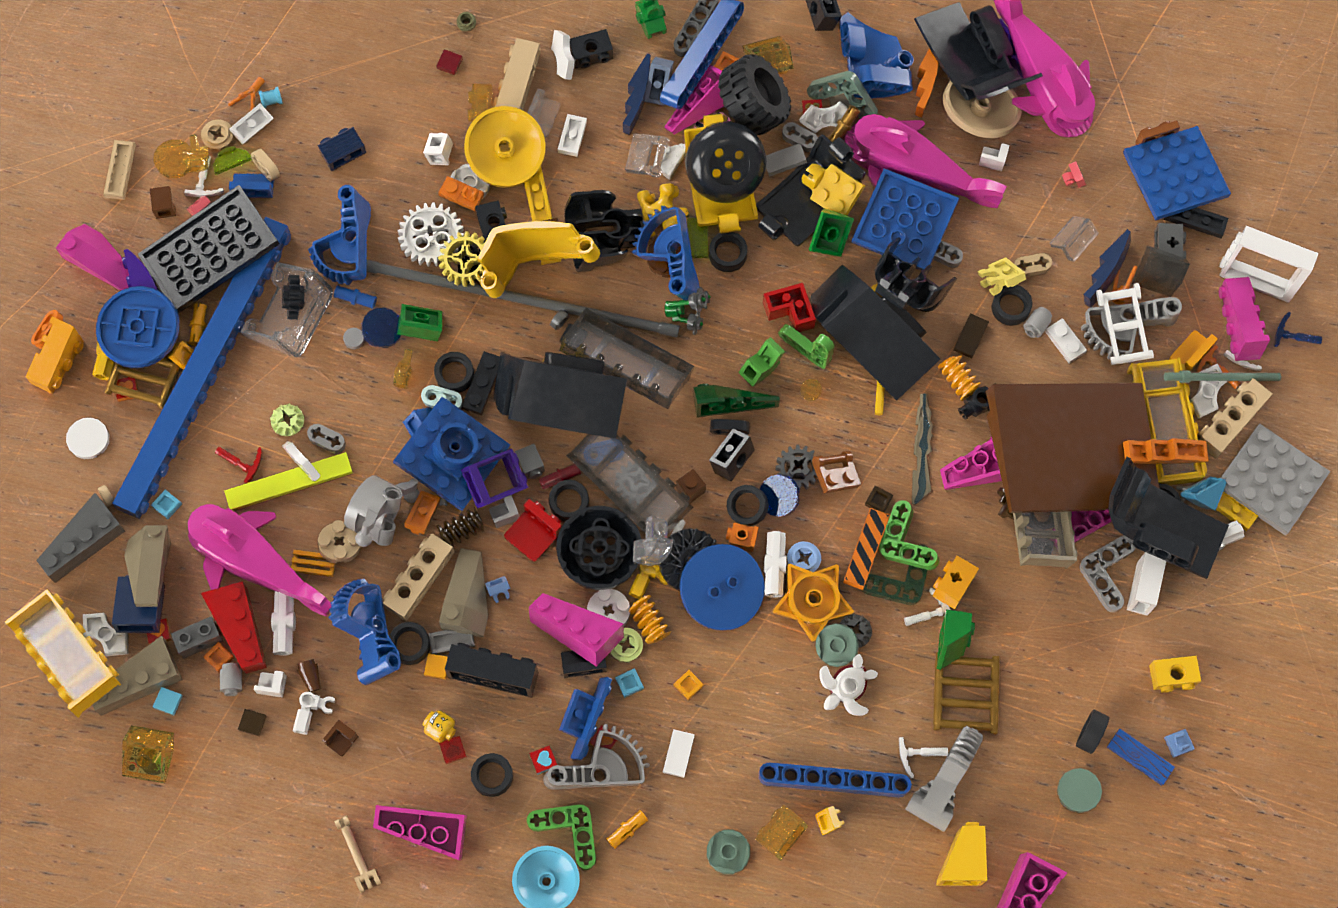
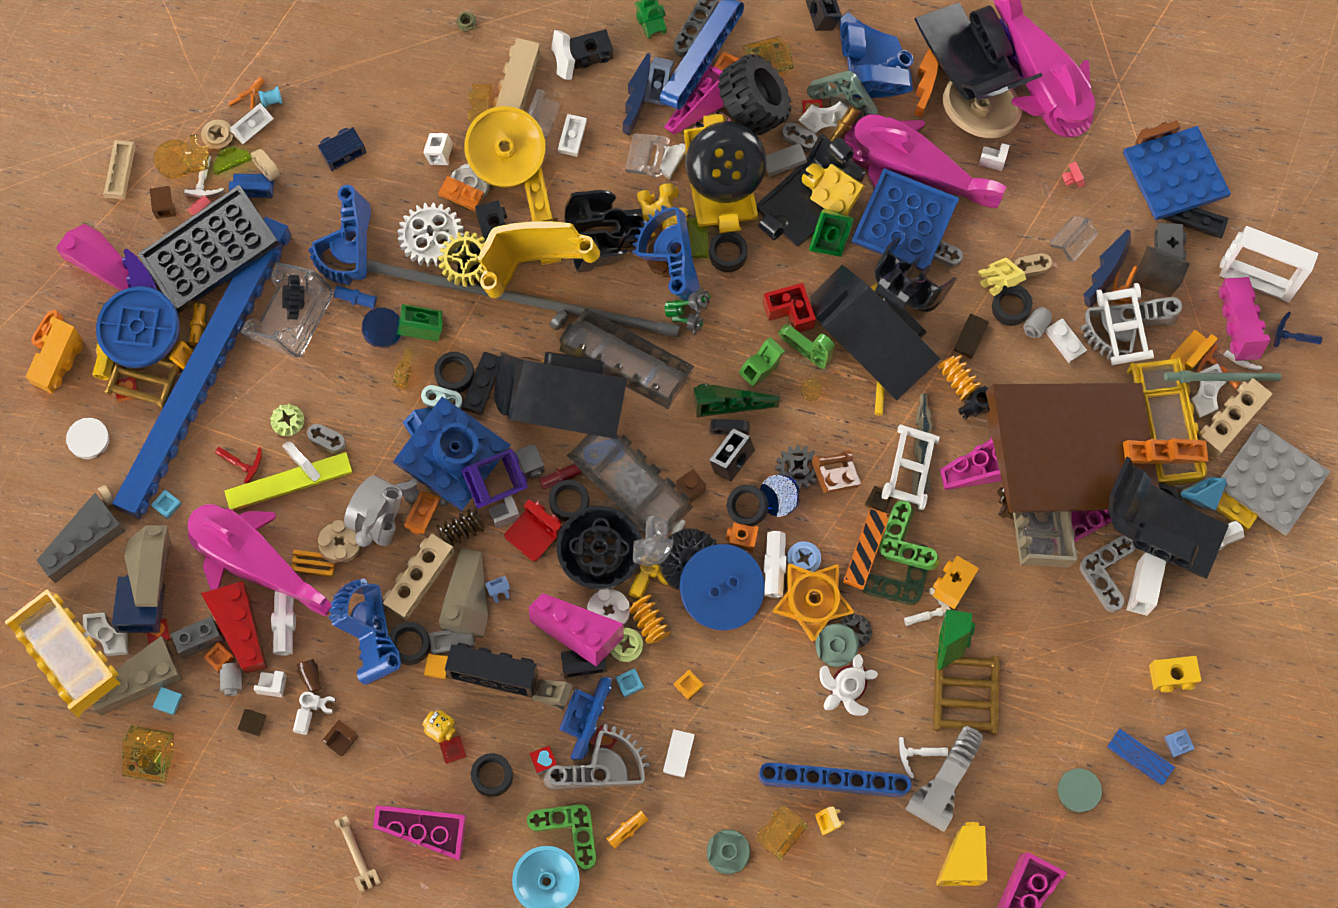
light grey tile [343,328,365,349] -> none
dark red tile [436,49,463,75] -> none
black tyre [1076,709,1110,754] -> none
none -> dark tan slope [532,679,572,710]
none -> white piece [882,424,940,510]

